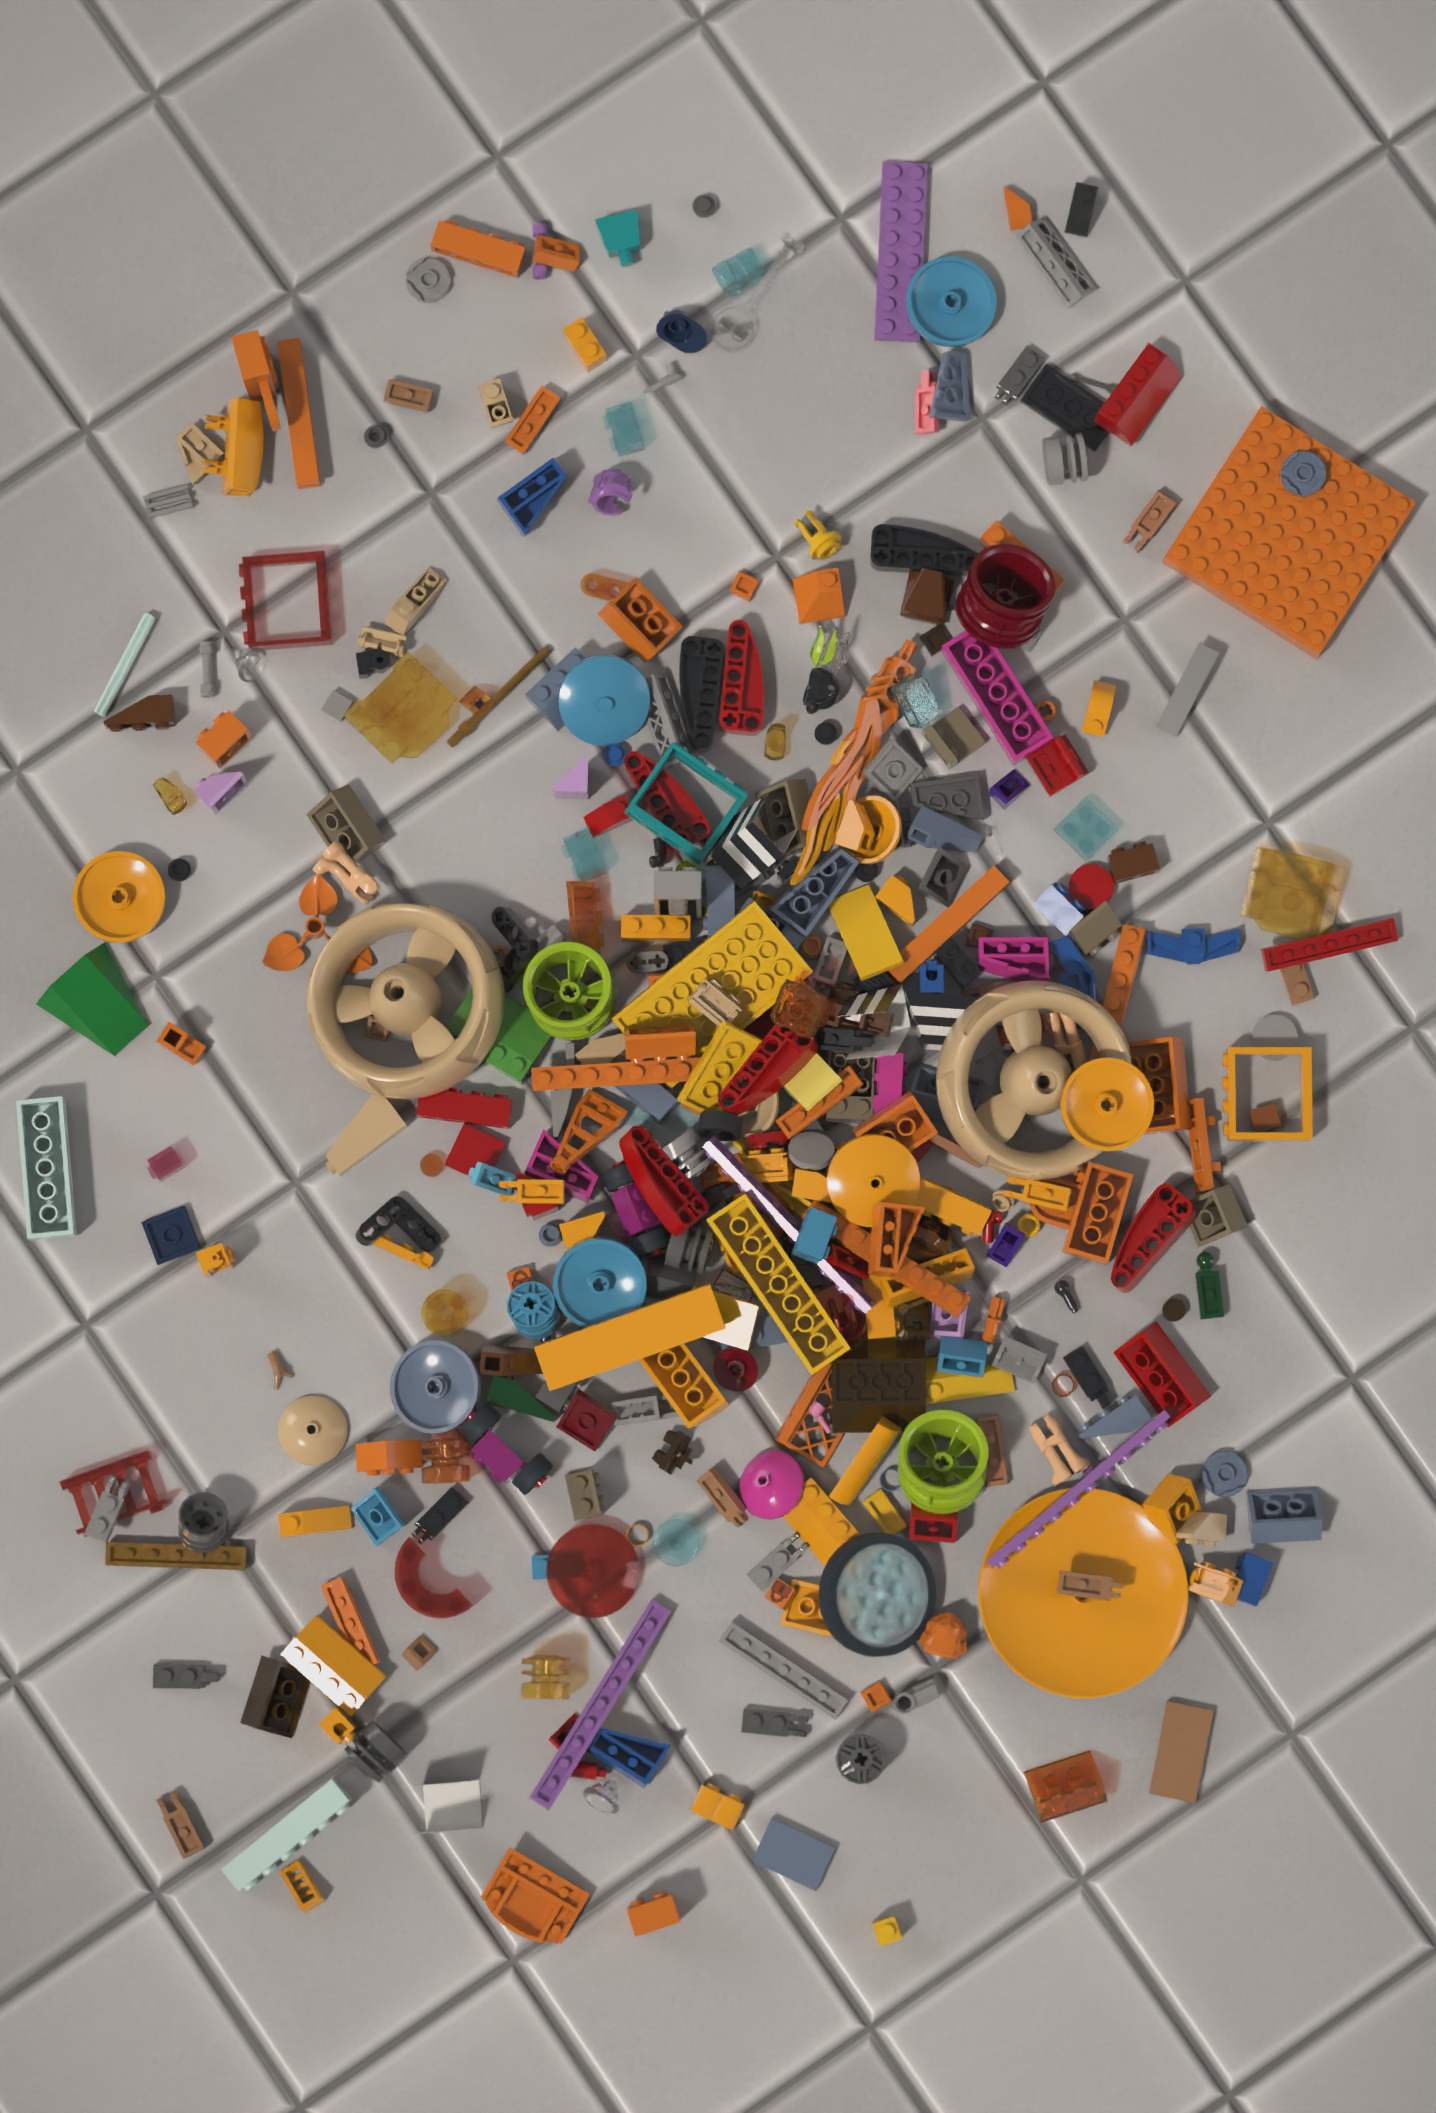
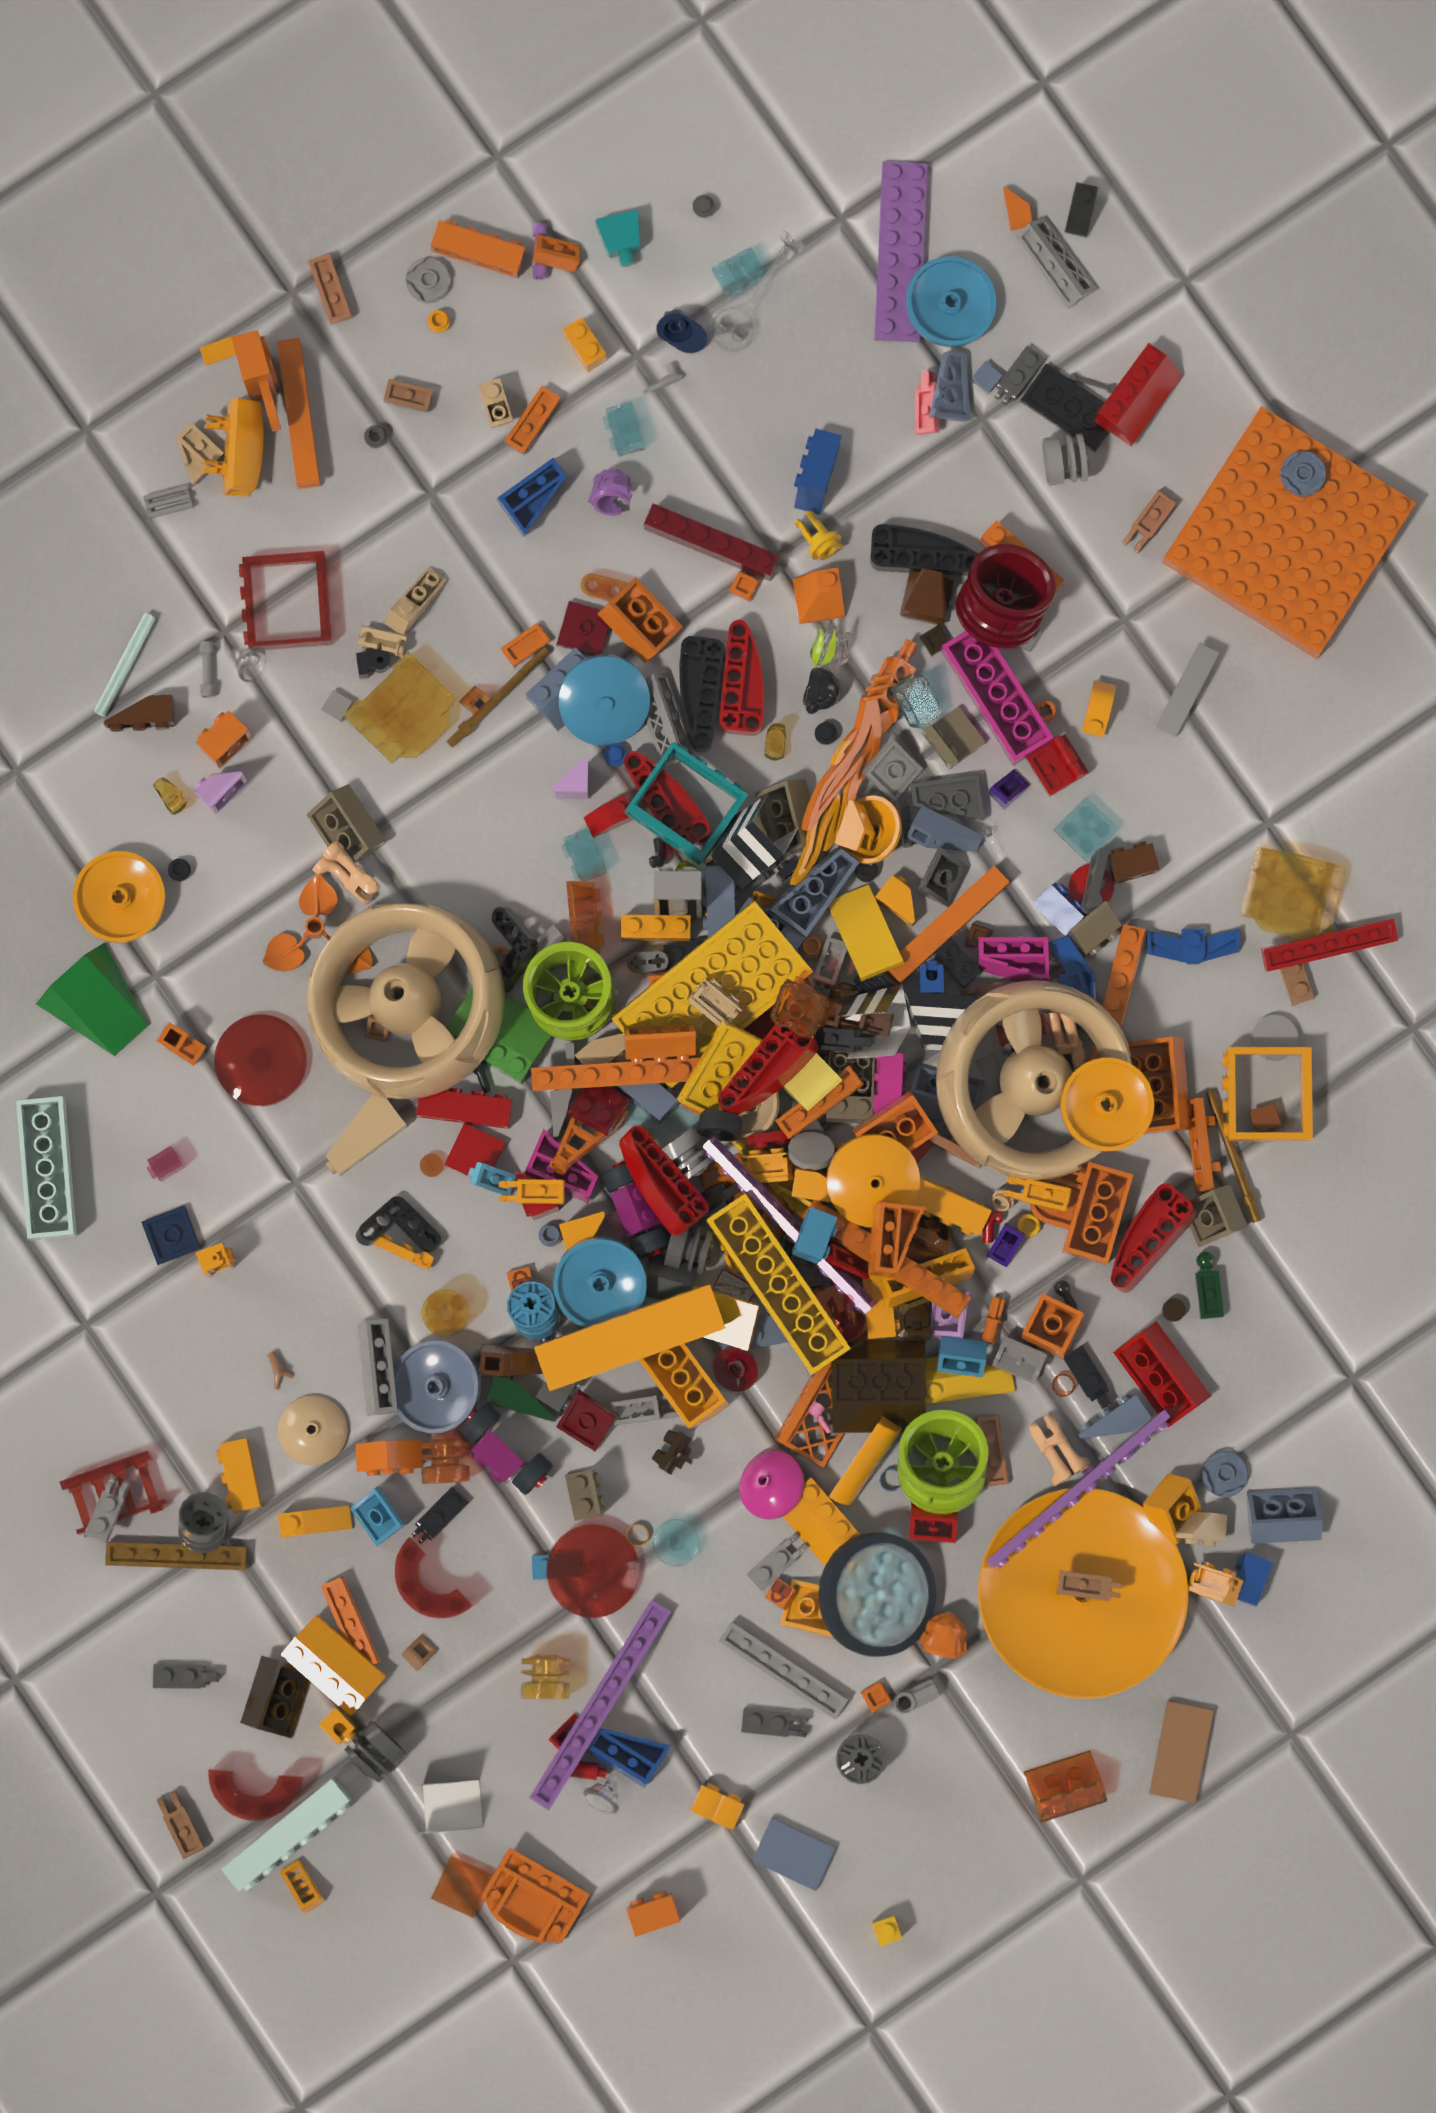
medium nougat hinge [697,1467,749,1527] -> none
yellow tile [863,1488,908,1535] -> none
none -> light orange sticker [199,335,237,366]
none -> clear red brick [208,1769,304,1821]
none -> clear red dish [214,1014,307,1107]
none -> light orange brick [216,1438,262,1513]
none -> nougat plate [308,253,352,325]
none -> light grey brick [358,1319,398,1416]
none -> light orange plate [427,310,450,333]
none -> clear orange plate [431,1855,493,1918]
none -> black piece [473,1061,491,1093]
none -> orange tile [500,622,551,668]
none -> dark red plate [556,601,609,656]
none -> dark red plate [568,1086,631,1136]
none -> dark red brick [644,503,779,581]
none -> blue wedge [794,428,842,515]
none -> sand blue tile [971,361,1003,394]
none -> orange brick [1022,1293,1084,1360]
none -> dark grey plate [1081,847,1109,915]
none -> pearl gold bar [1206,1090,1261,1223]

